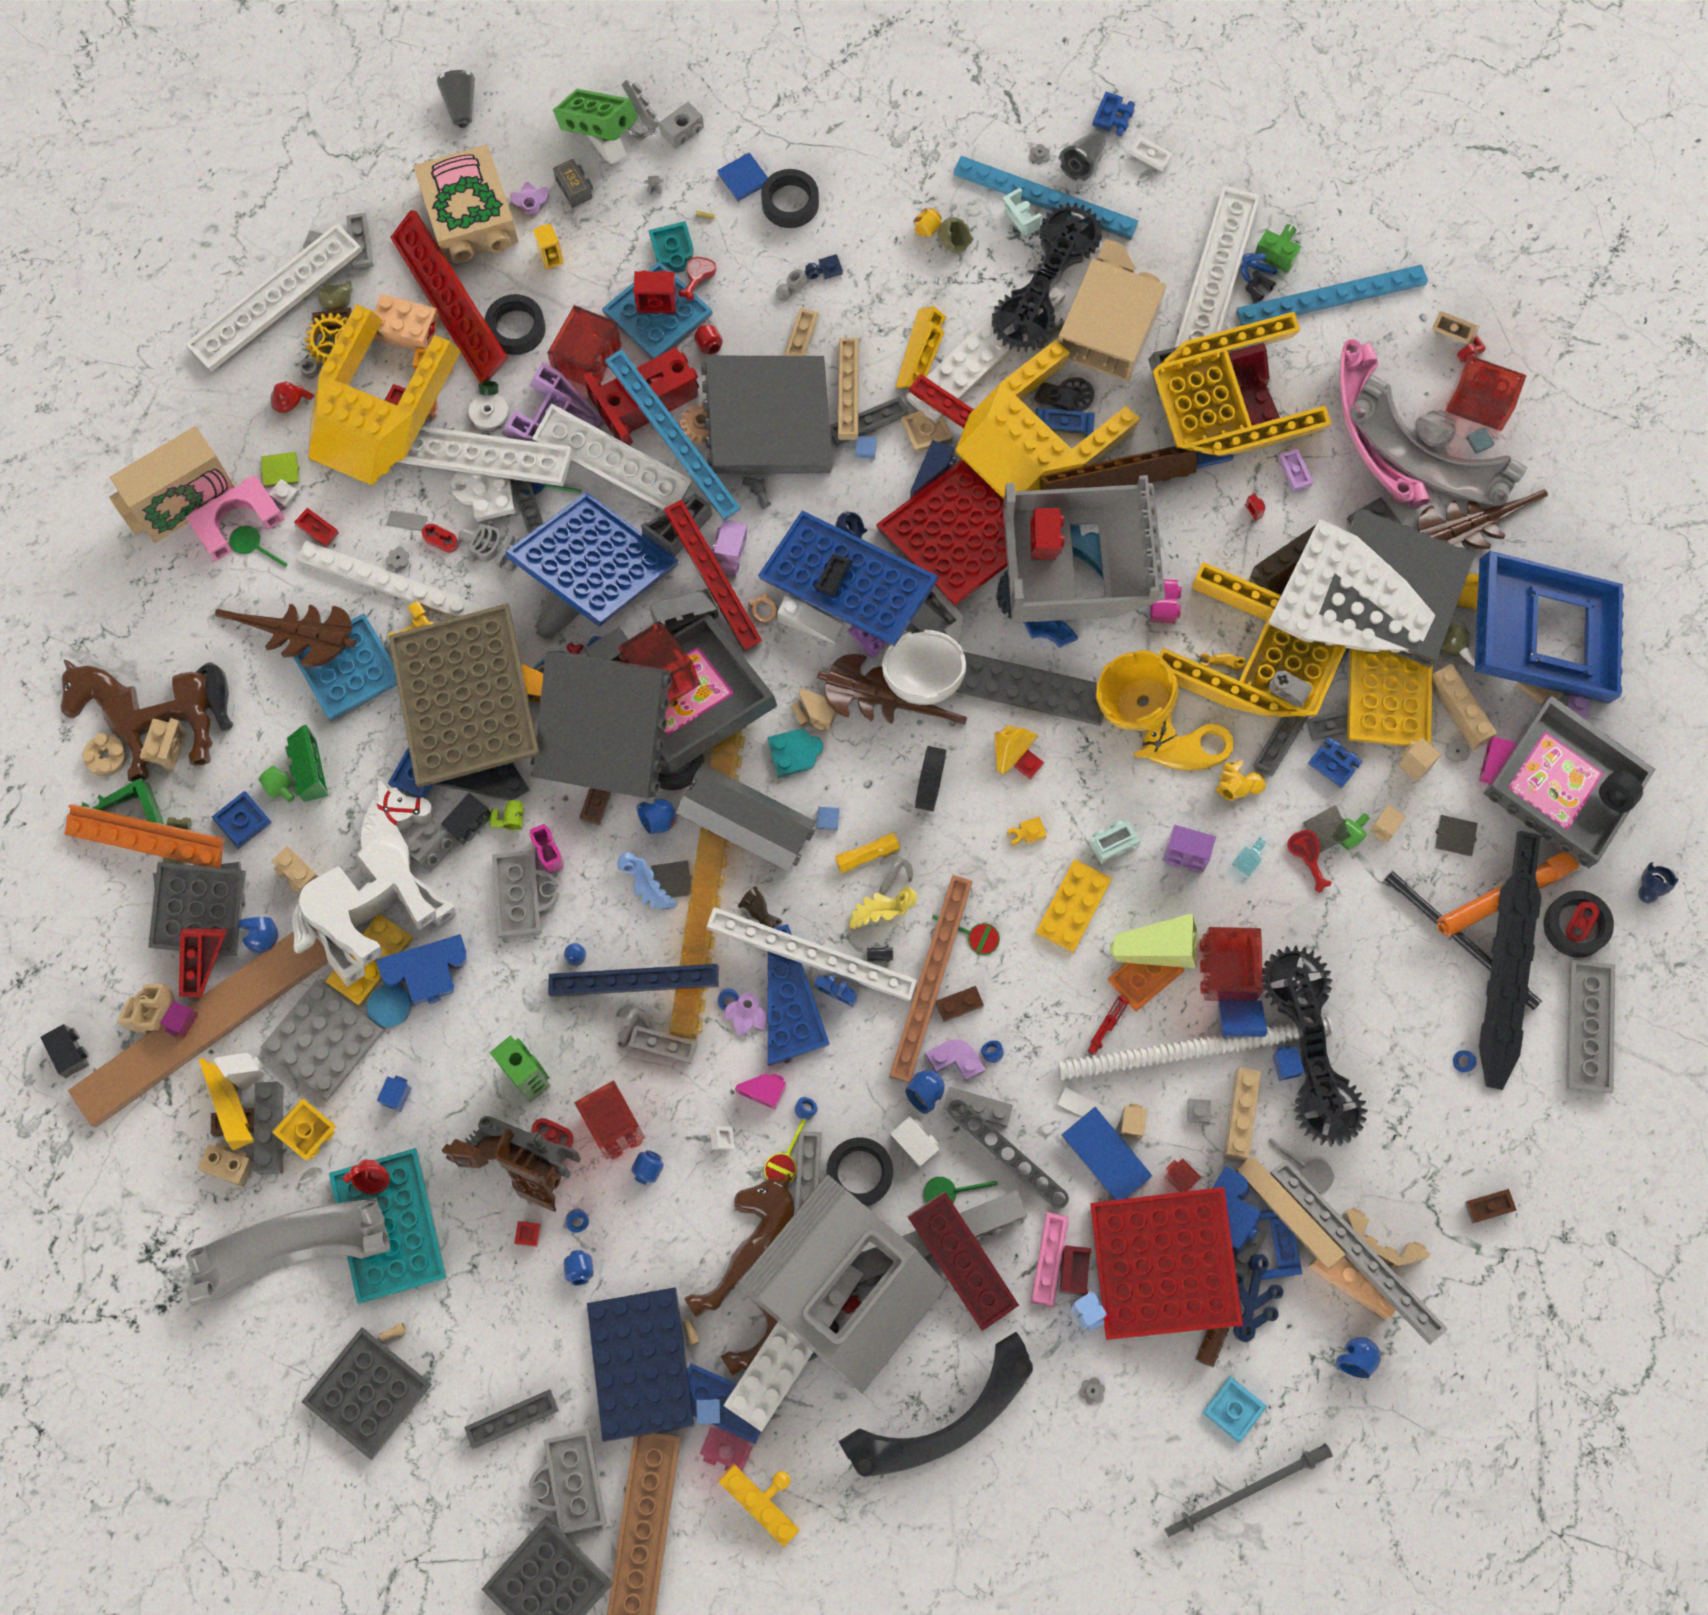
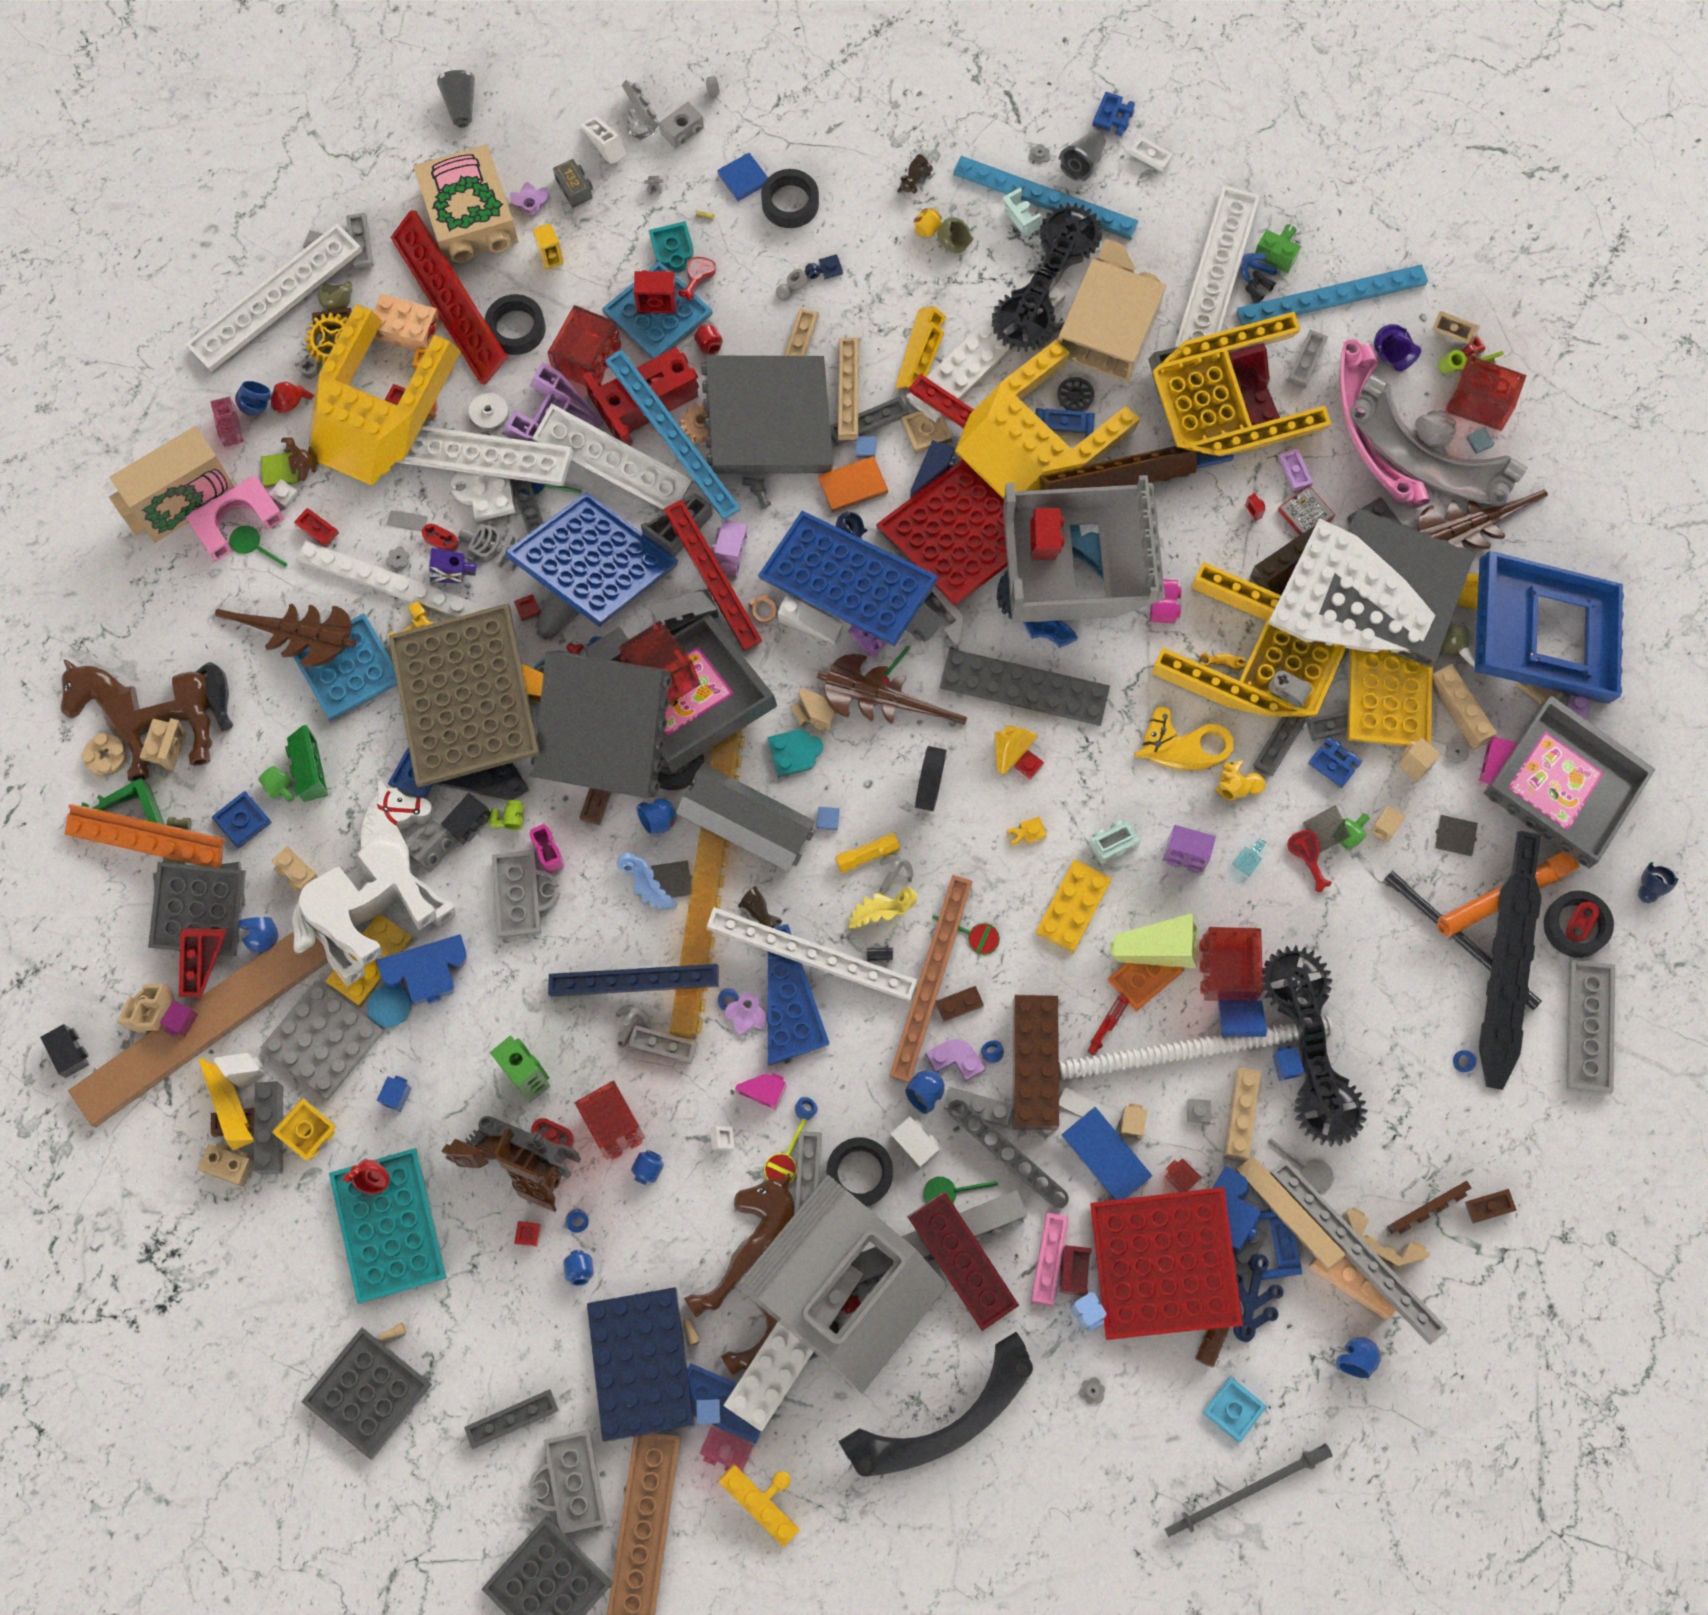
light grey panel [185,1199,390,1306] -> none
dark green tile [478,381,499,395] -> none
bright green brick [553,89,638,141] -> none
blue piece [564,943,586,966] -> none
blue hinge [814,975,857,1007] -> none
black plate [815,554,852,598] -> none
white piece [882,630,966,705] -> none
black plate [1034,382,1079,411] -> none
yellow piece [1096,650,1178,731] -> none
black tyre [1599,771,1643,813] -> none
none -> clear pink brick [210,396,244,447]
none -> blue helmet [235,381,271,416]
none -> reddish brown piece [281,437,317,481]
none -> dark purple torso [429,548,477,584]
none -> red plate [514,594,540,622]
none -> light grey tile [706,76,720,96]
none -> orange tile [818,456,888,512]
none -> dark brown animal [897,154,933,194]
none -> reddish brown brick [1013,995,1059,1130]
none -> tile [1278,485,1335,535]
none -> light grey plate [1287,329,1328,388]
none -> dark purple helmet [1374,324,1422,372]
none -> reddish brown plate [1387,1181,1472,1234]
none -> lime door [1438,350,1504,374]

